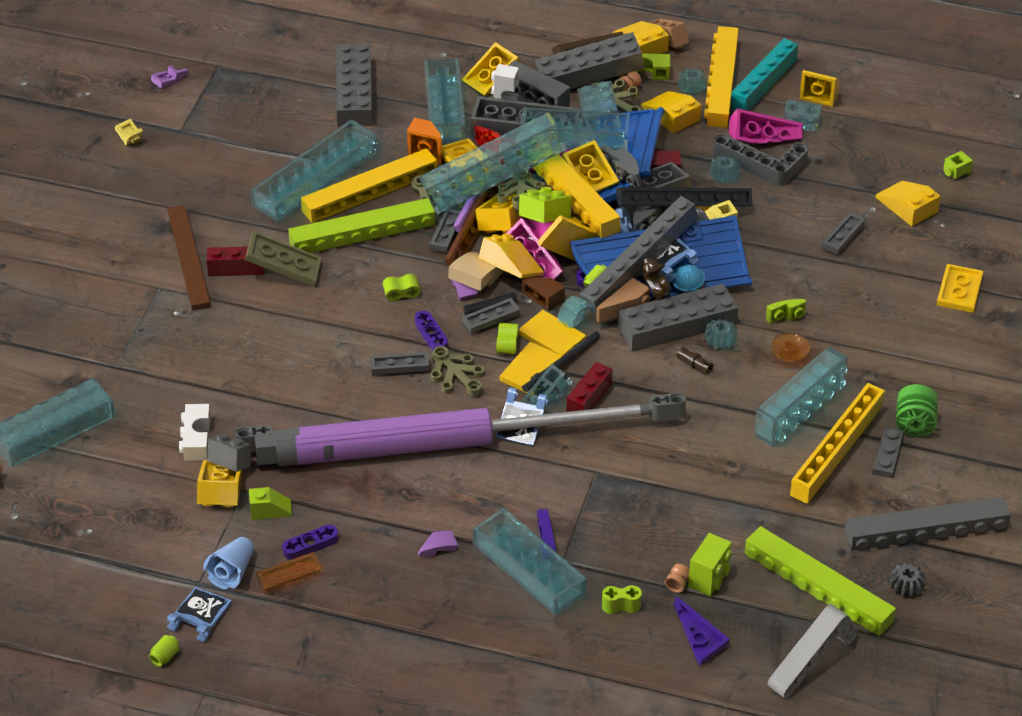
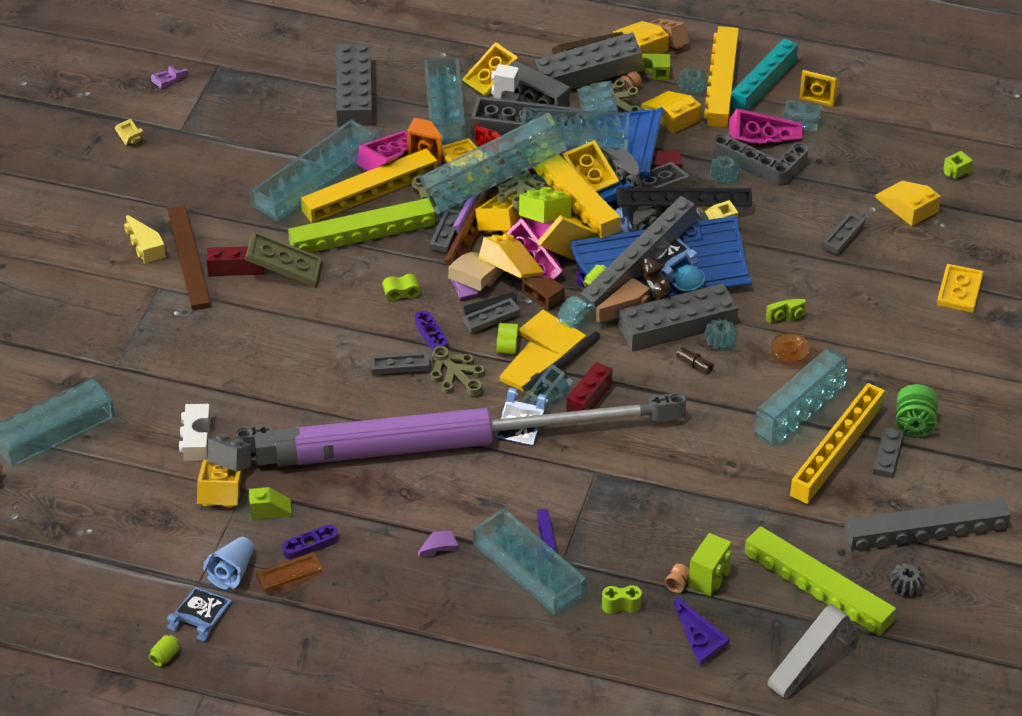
none -> light yellow slope [124,215,166,263]
none -> dark pink wedge [356,130,408,171]

